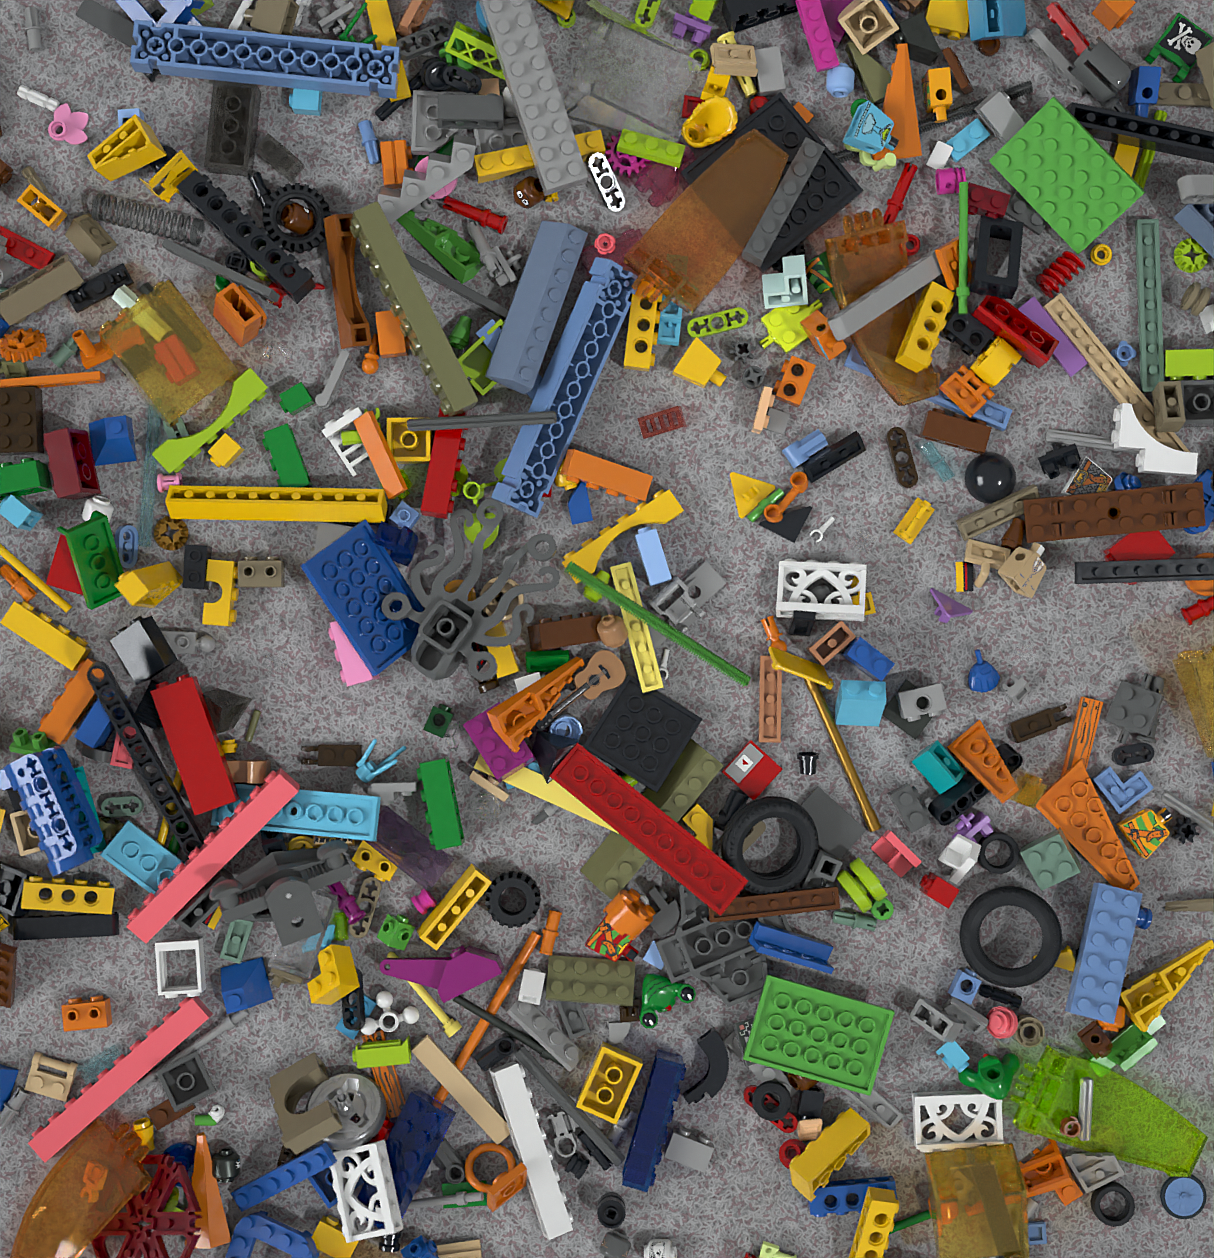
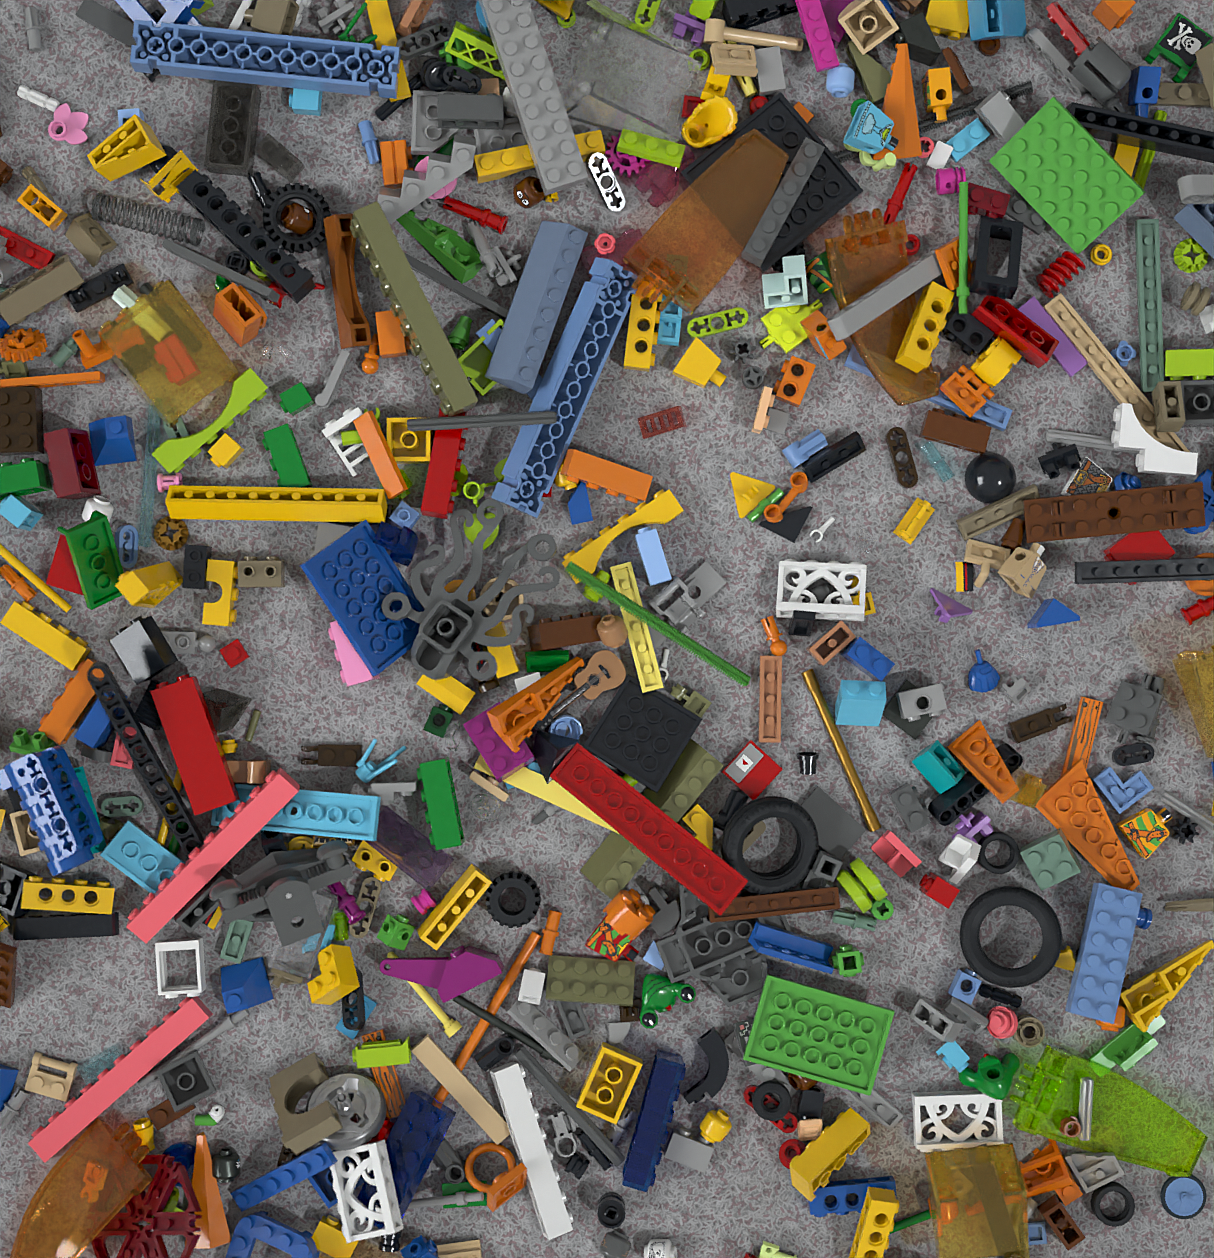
orange brick [61,995,112,1032] -> none
white piece [361,991,419,1035] -> none
yellow door [768,646,834,690] -> none
reddish brown brick [1077,1021,1113,1060] -> none
none -> red plate [219,639,250,668]
none -> yellow piece [416,675,476,715]
none -> olive plate [670,683,712,717]
none -> yellow head [700,1109,732,1143]
none -> tan piece [704,18,804,52]
none -> bright green brick [832,944,864,977]
none -> coral bush [918,137,934,158]
none -> blue slope [1027,598,1080,629]
none -> reddish brown brick [1037,1195,1086,1250]

